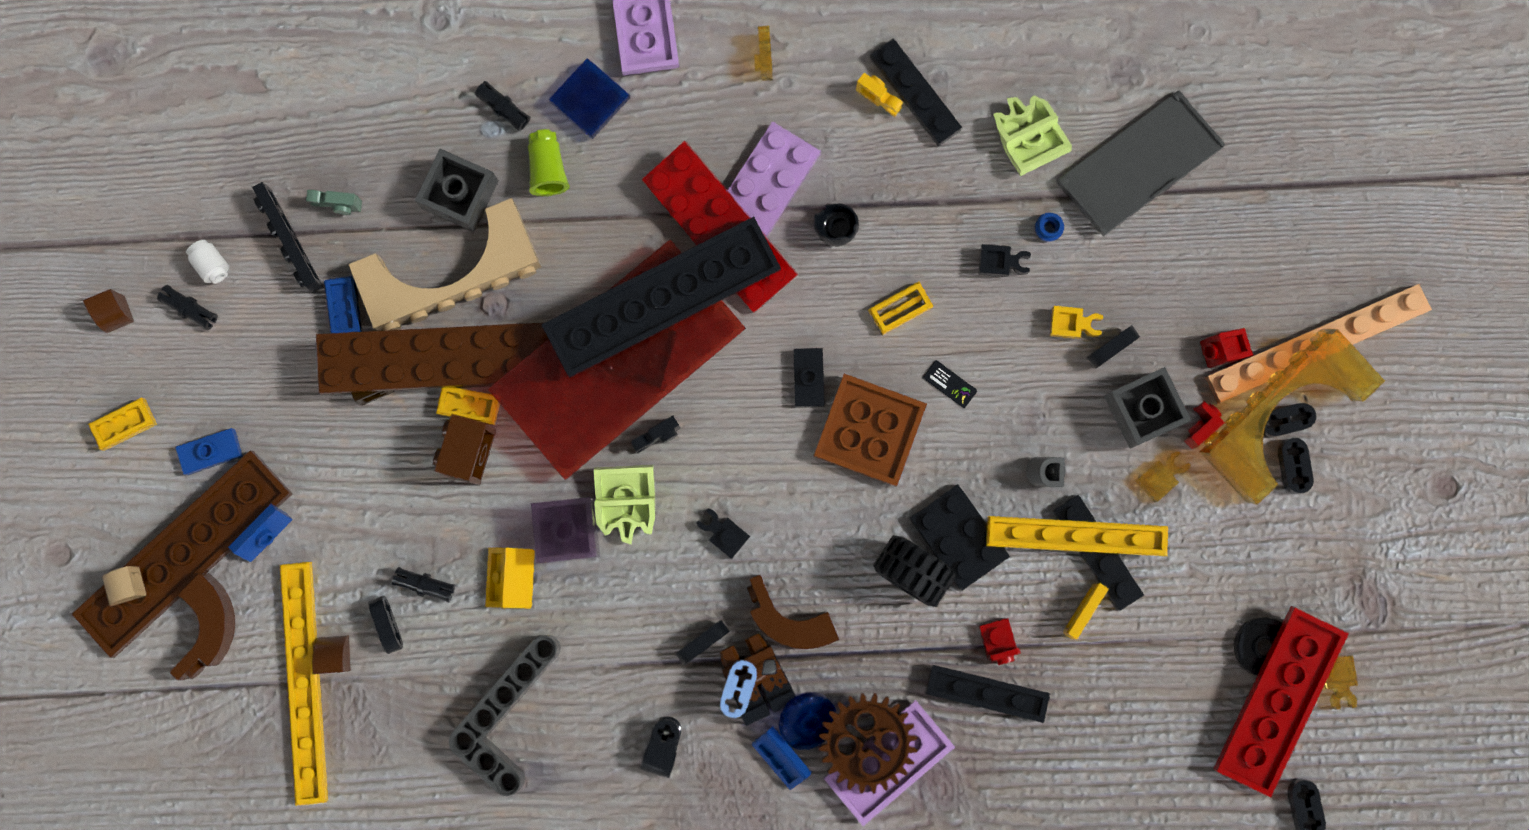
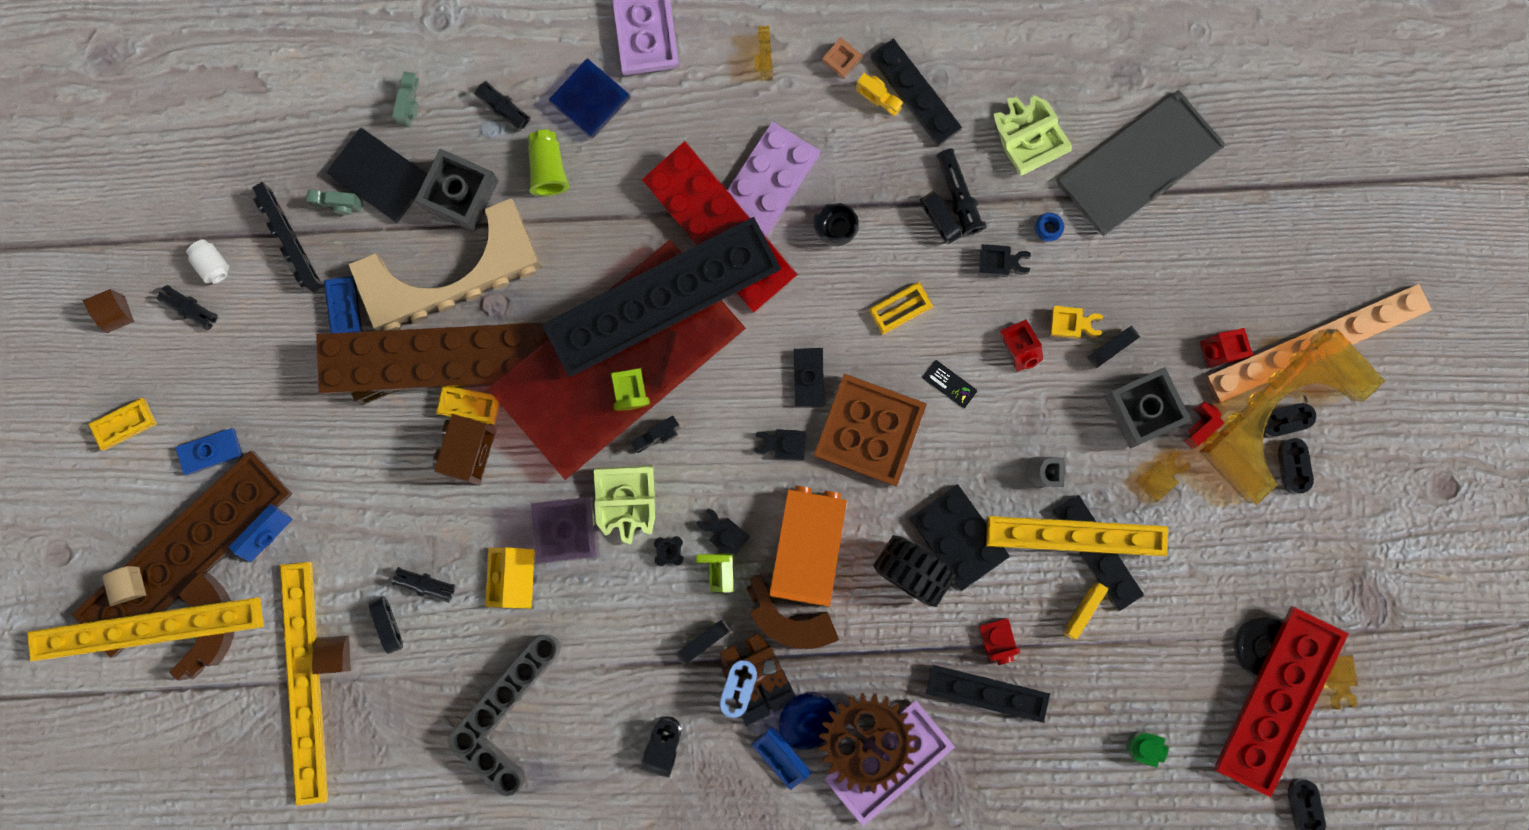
none -> yellow tile [27,597,264,662]
none -> black tile [326,127,427,223]
none -> sand green plate [392,71,419,127]
none -> lime tile [611,368,650,411]
none -> black plate [654,536,684,567]
none -> lime tile [696,553,733,592]
none -> black plate [755,429,806,461]
none -> orange slope [769,486,847,607]
none -> nougat plate [822,37,863,80]
none -> black beam [920,191,961,245]
none -> black pin [936,148,987,237]
none -> red bracket [1000,319,1043,372]
none -> green plate [1127,731,1169,768]

